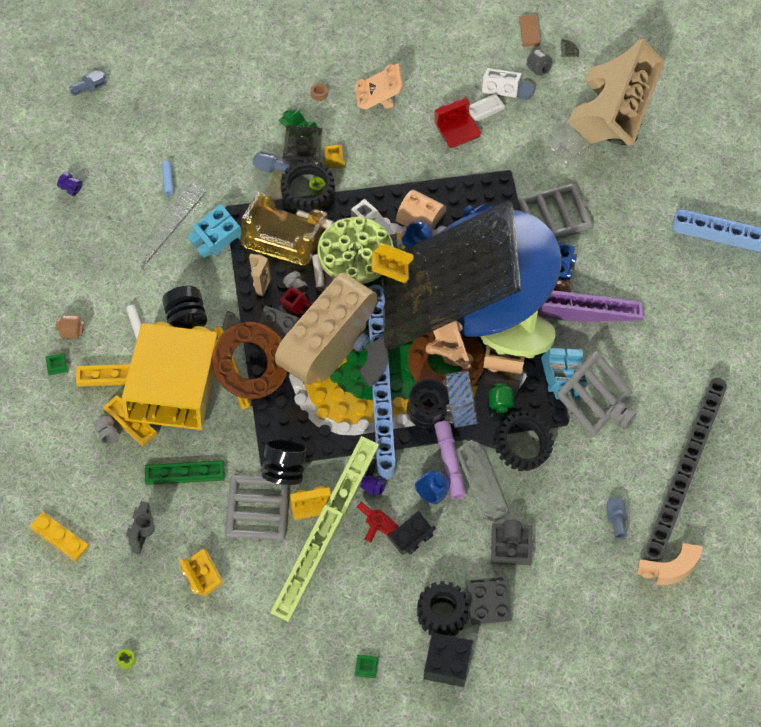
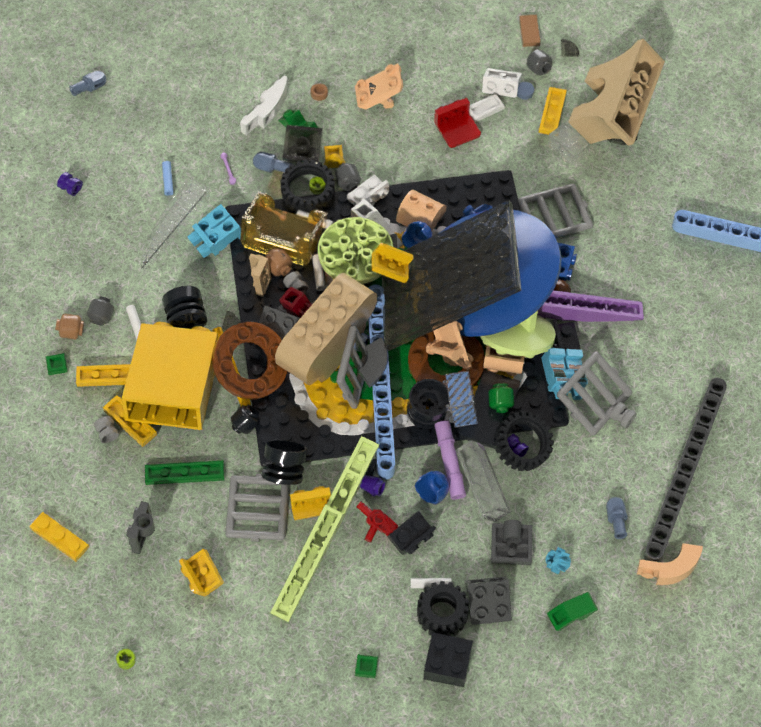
none -> dark grey head [87,296,114,326]
none -> lavender hinge [220,153,236,185]
none -> black head [231,405,260,434]
none -> white slope [240,75,288,135]
none -> medium nougat head [265,248,292,276]
none -> dark grey head [335,163,361,191]
none -> light grey bar [336,325,368,409]
none -> white bracket [347,175,389,206]
none -> white piece [411,578,452,588]
none -> dark purple wheel [507,434,529,458]
none -> yellow plate [539,87,567,136]
none -> medium azure gear [546,547,571,574]
none -> green slope [547,592,599,631]
none -> black bracket [552,320,581,350]

